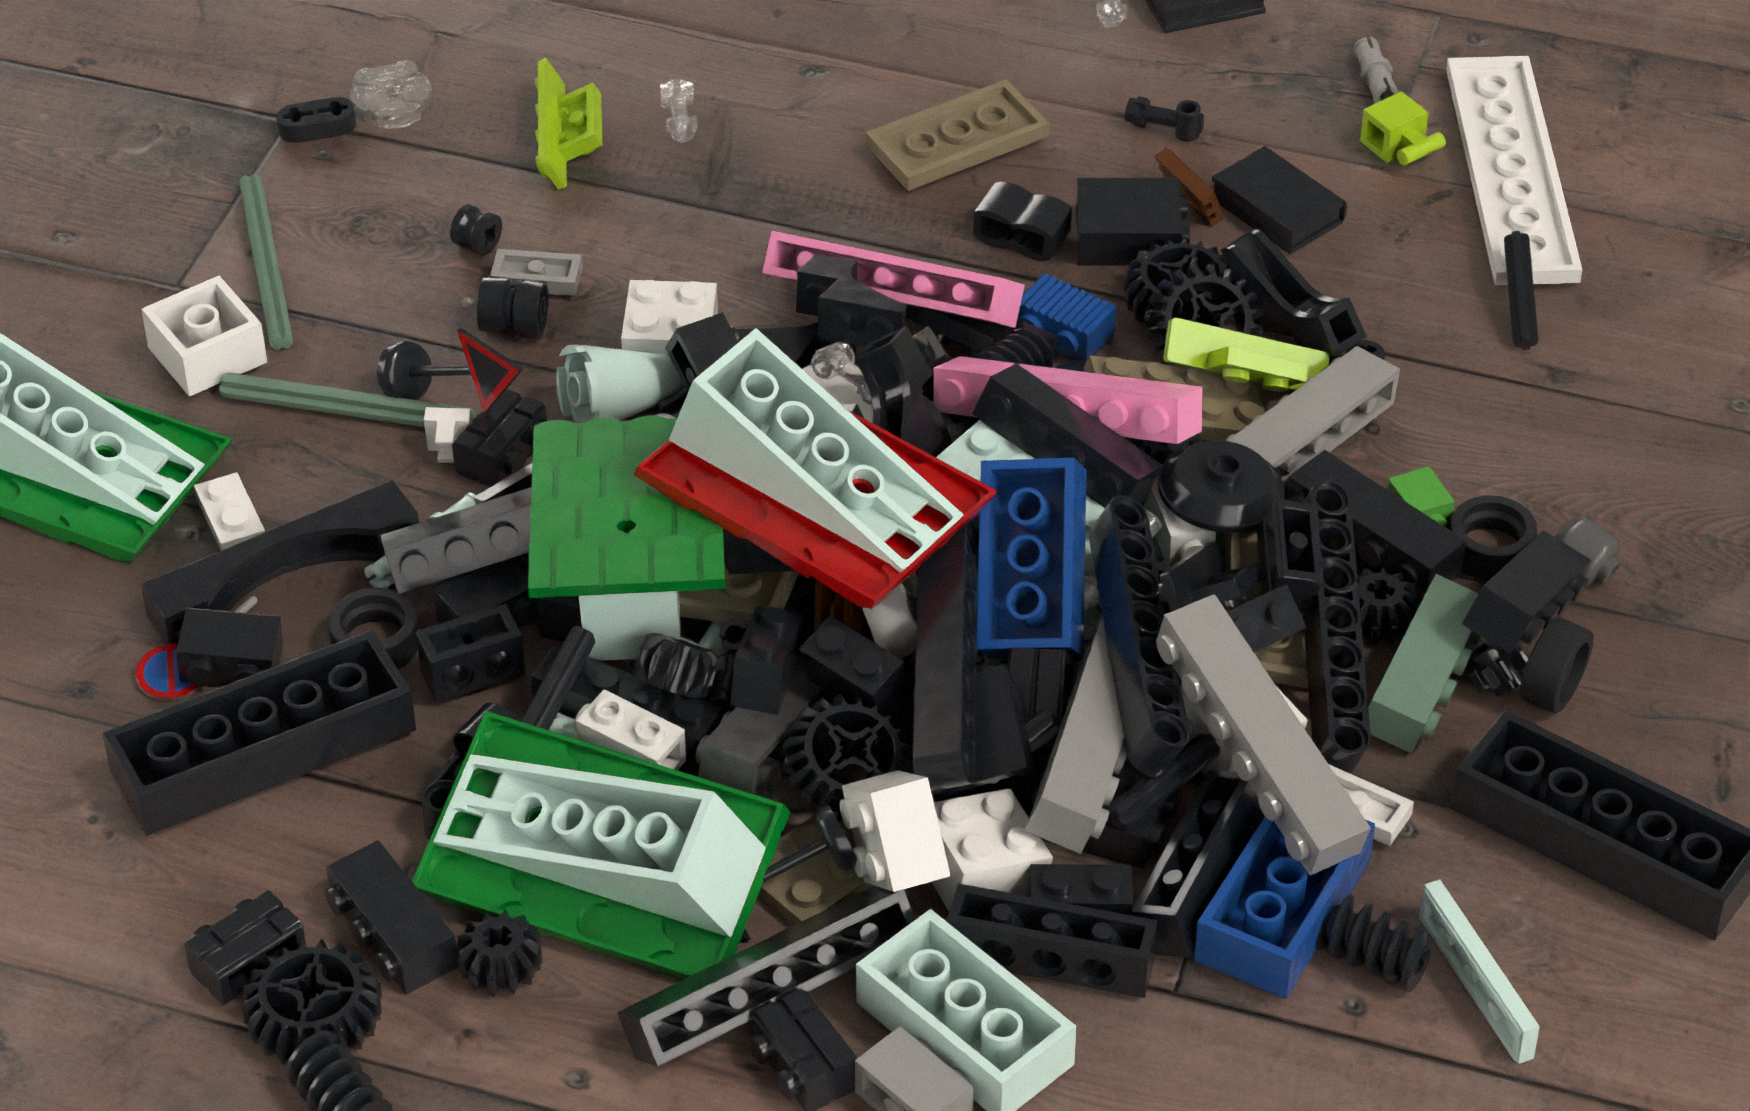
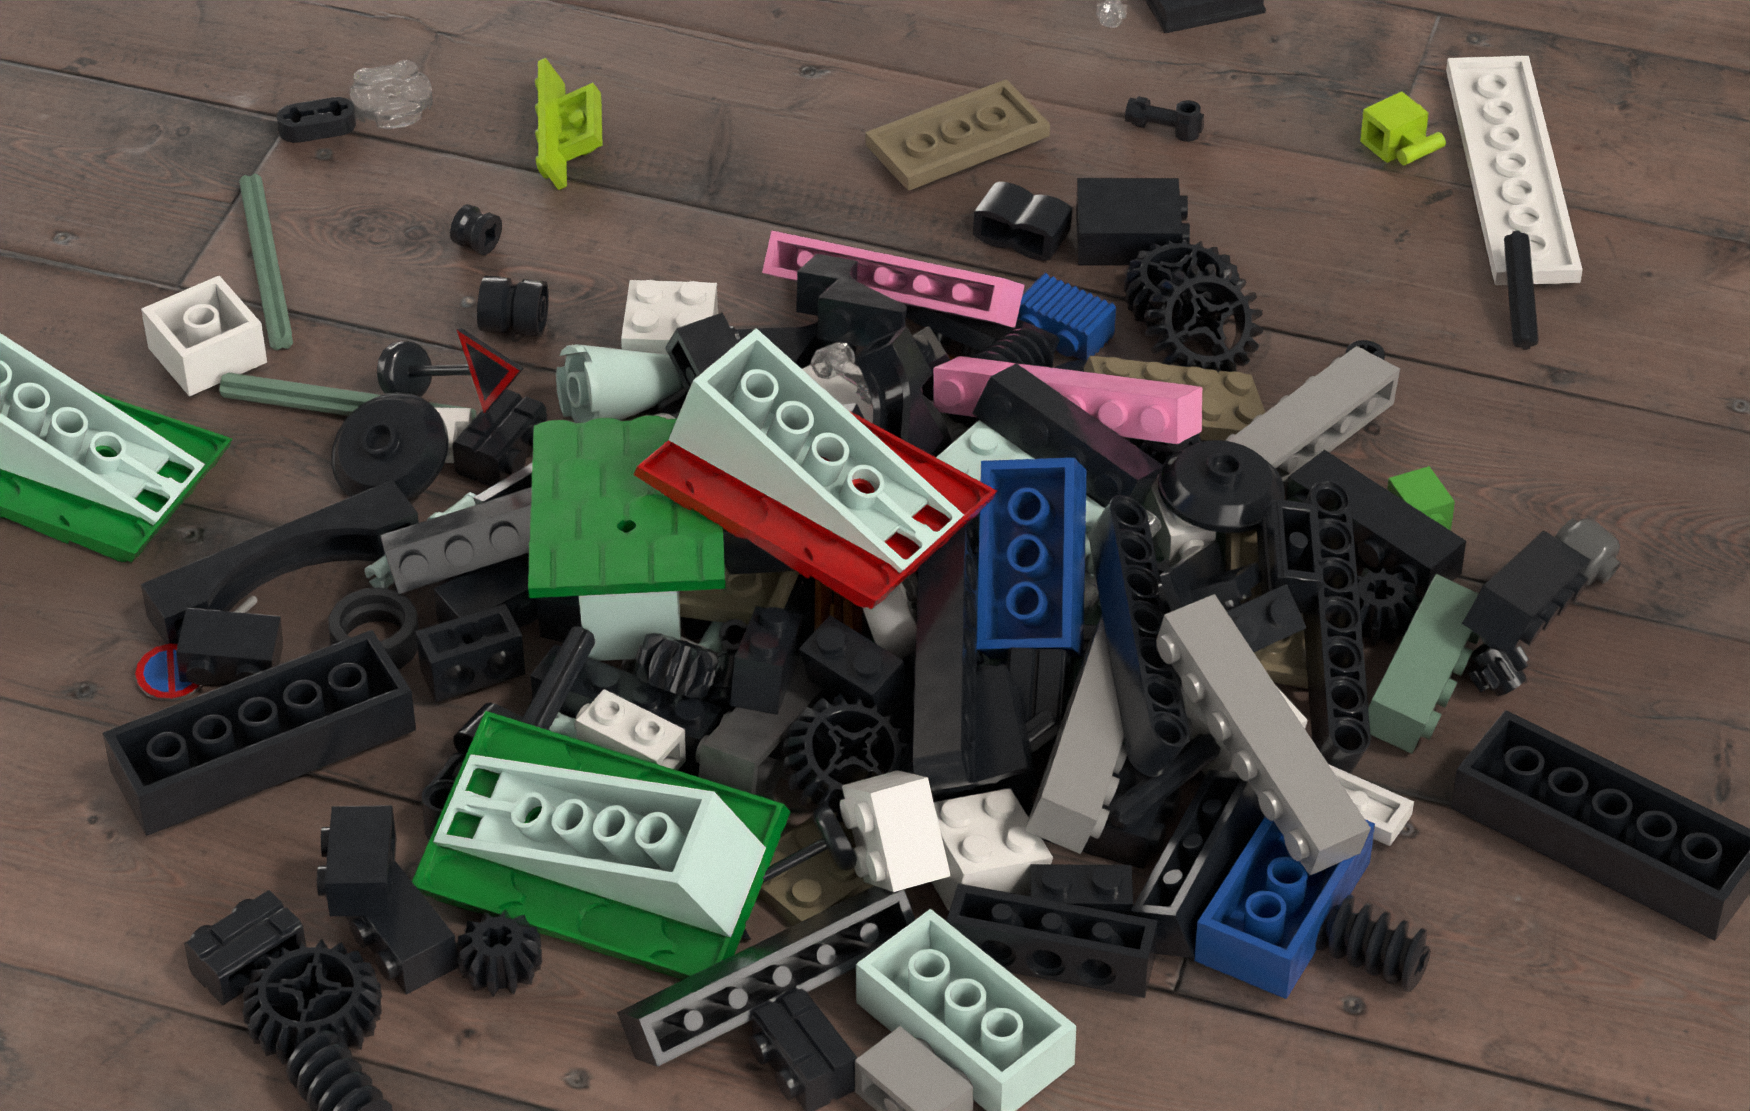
white plate [194,472,265,551] -> none
light grey plate [490,249,583,296] -> none
clear bar [659,79,698,142] -> none
reddish brown tile [1154,147,1223,227] -> none
lime bracket [1163,318,1330,392] -> none
black piece [1212,146,1347,255] -> none
black arch [1220,229,1367,357] -> none
light grey pin [1353,37,1399,104] -> none
light aqua tile [1419,879,1540,1064] -> none
black tyre [1449,495,1537,580] -> none
black tyre [1520,617,1594,714] -> none
none -> black brick [317,805,397,917]
none -> black piece [331,393,449,501]

